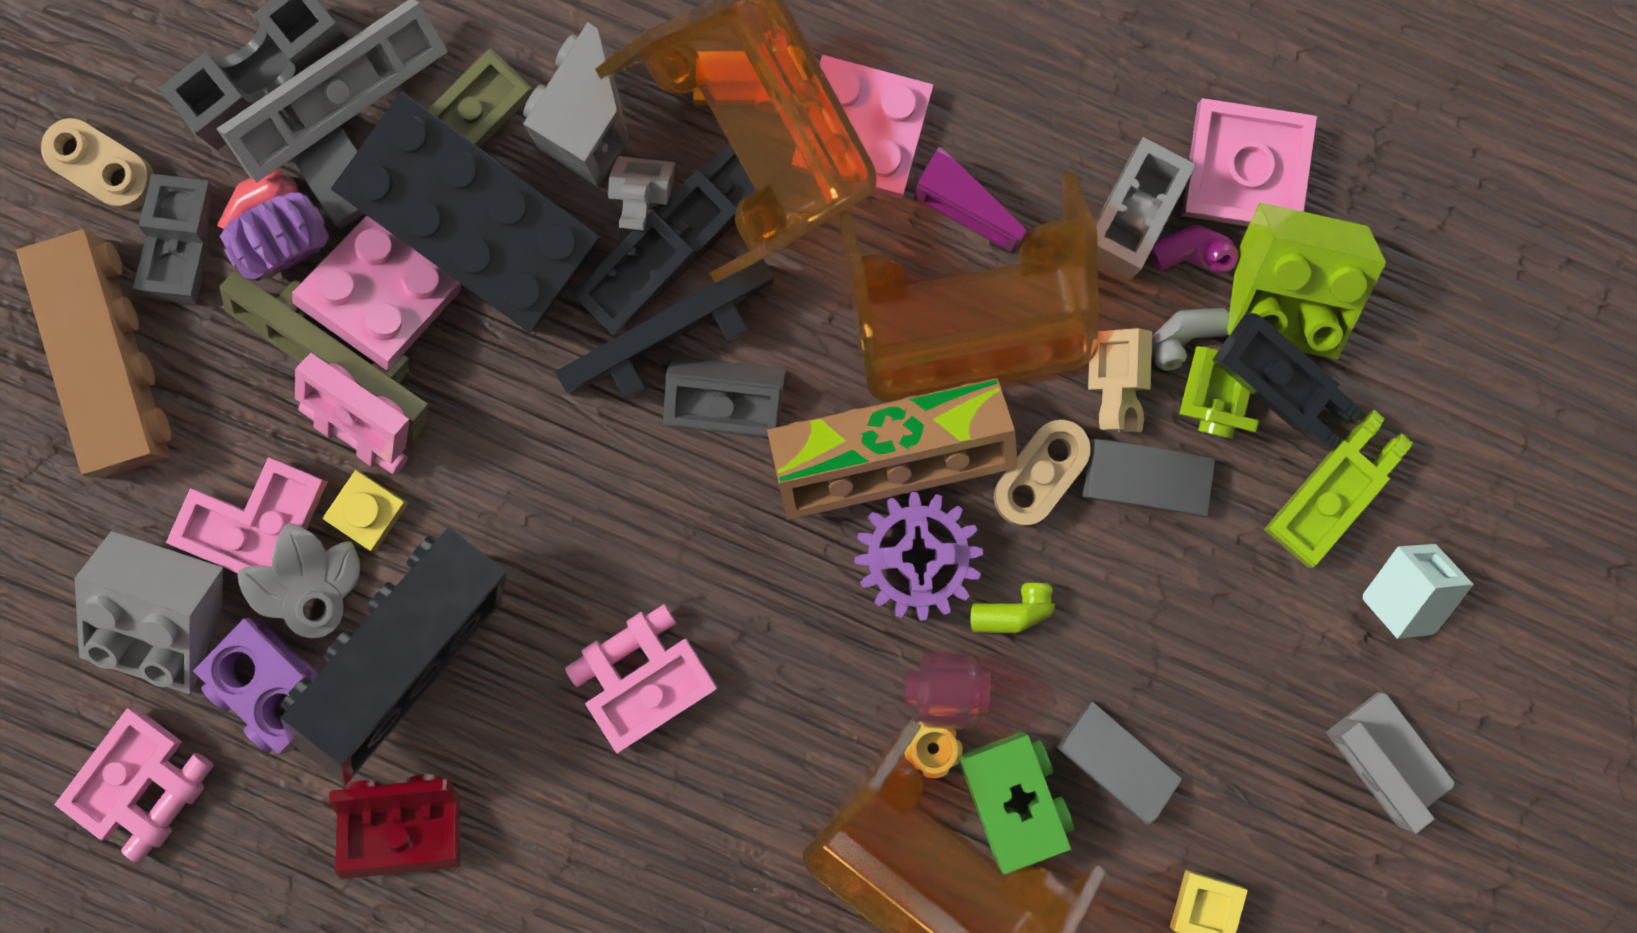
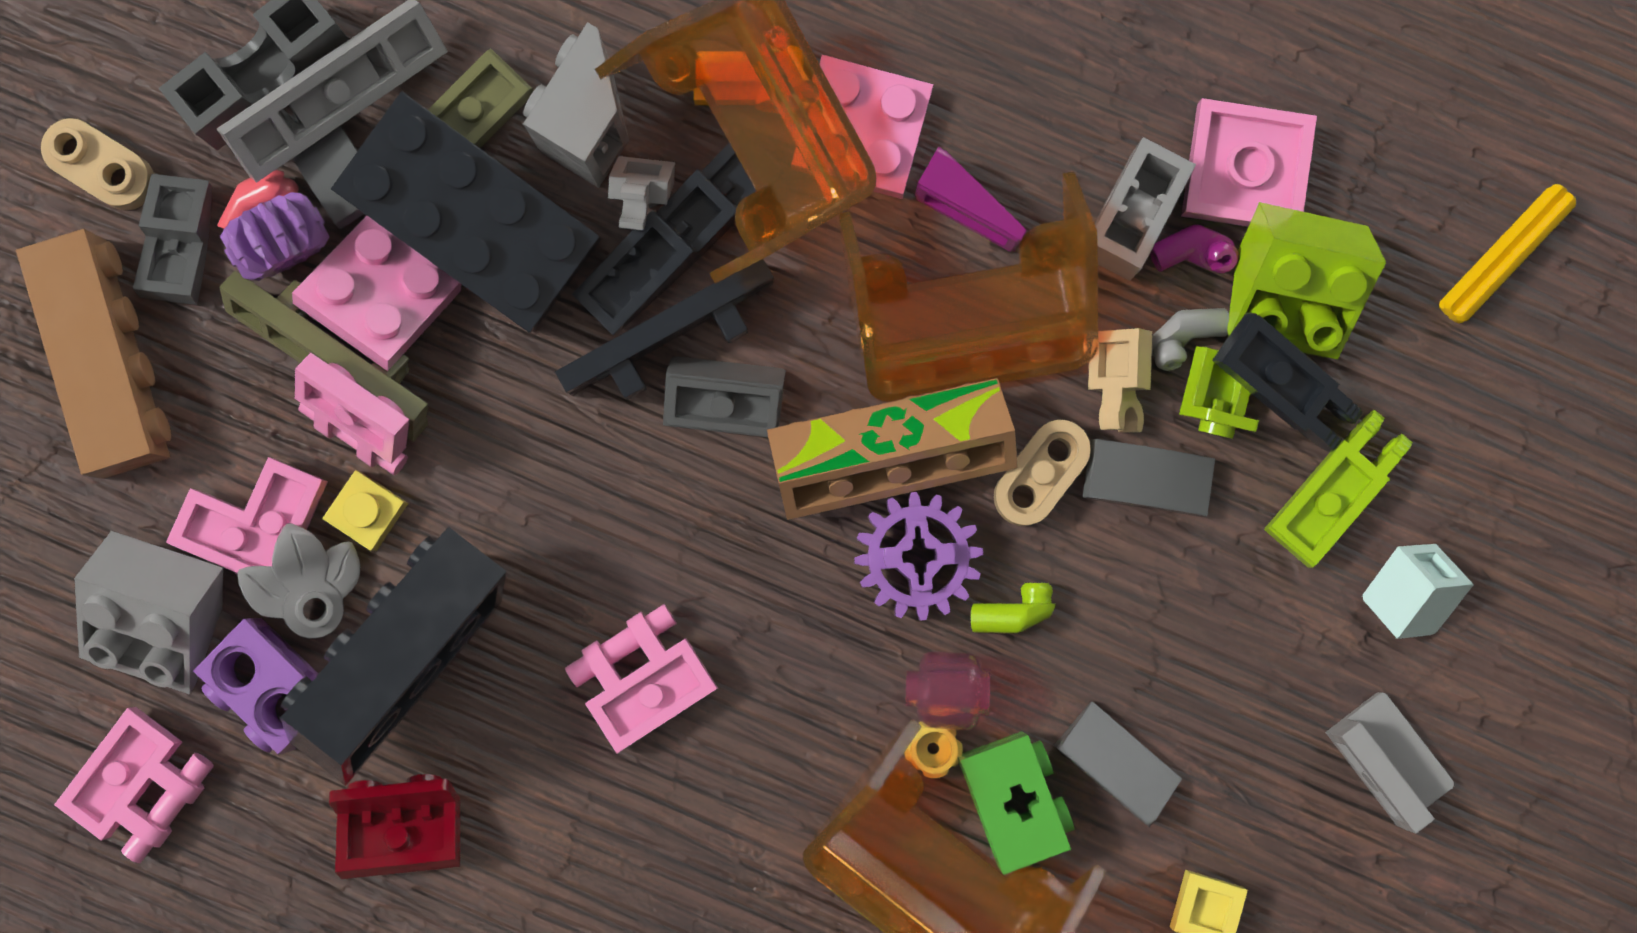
none -> yellow axle [1439,184,1576,324]

